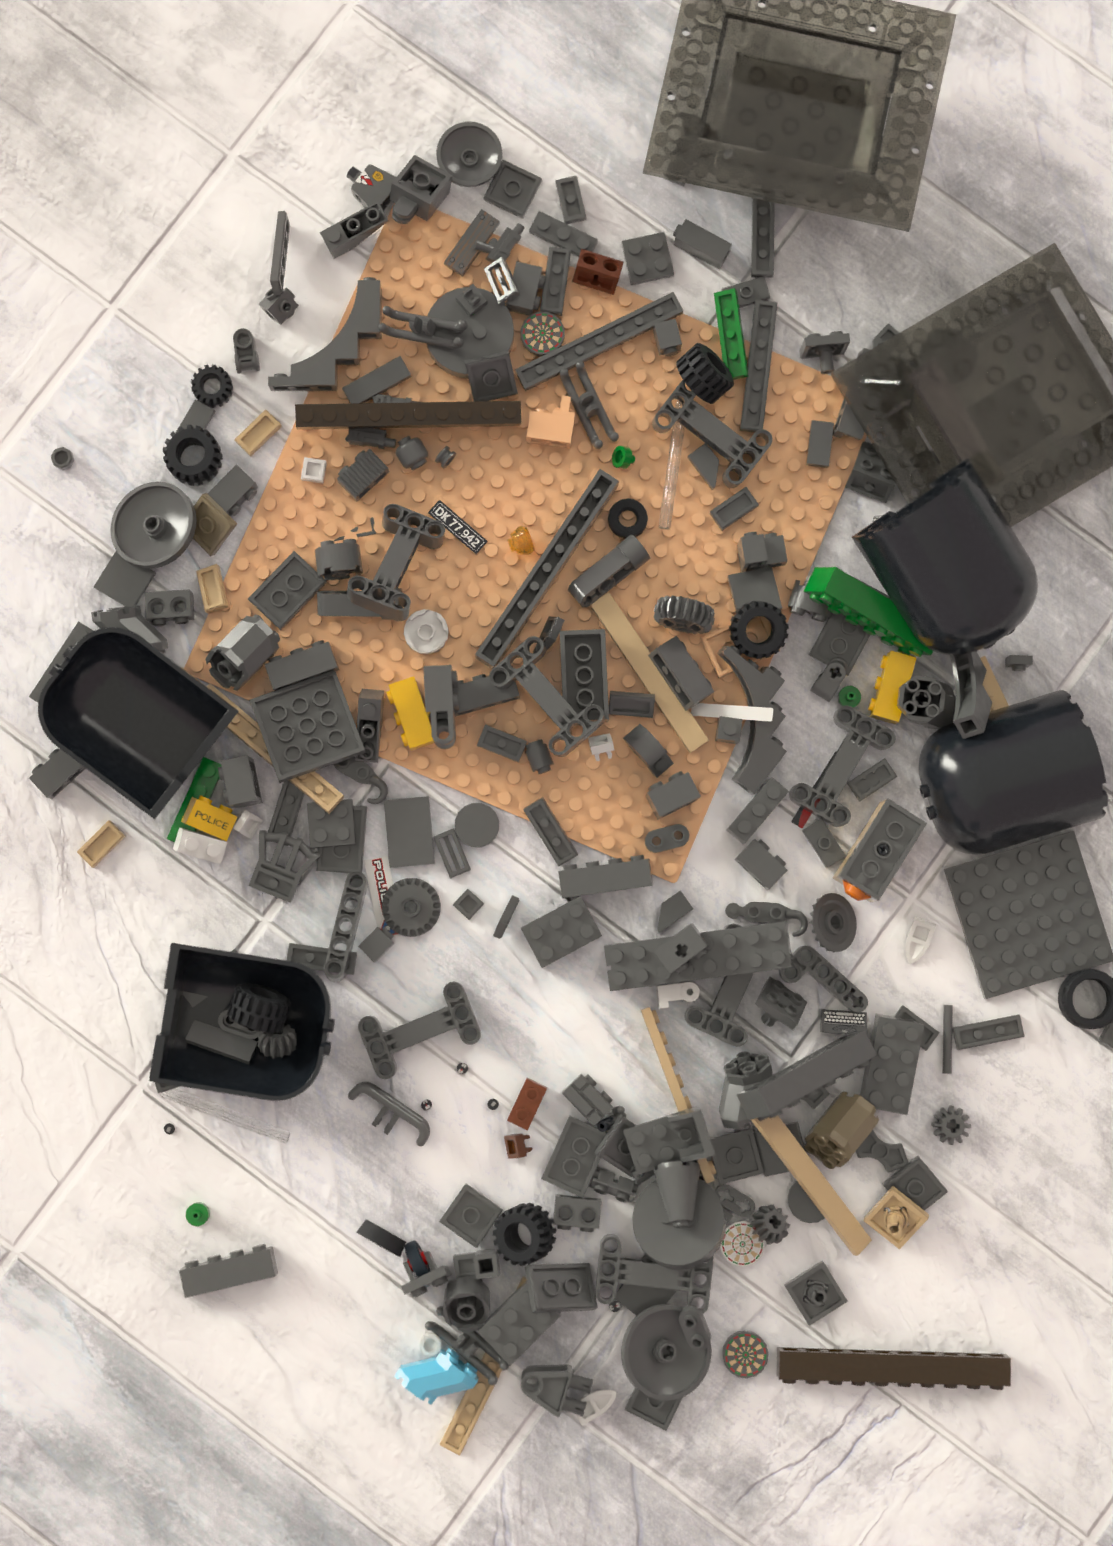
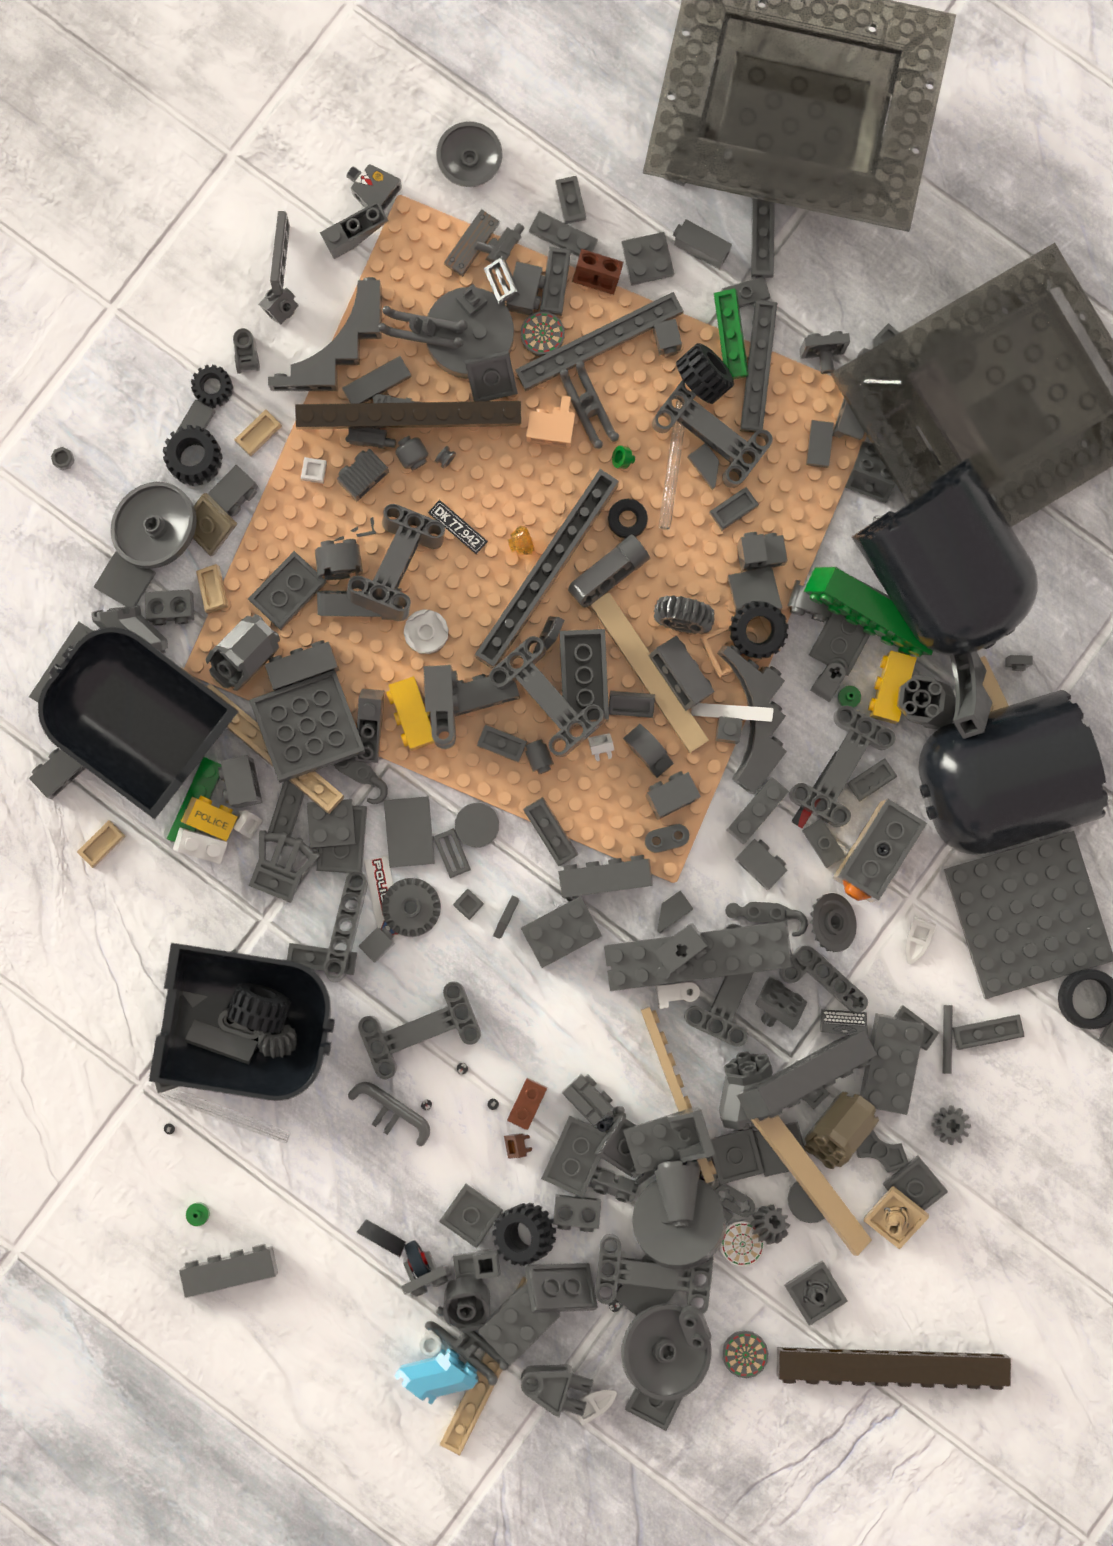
dark grey brick [390,154,452,224] -> none
dark grey tile [483,160,542,219] -> none

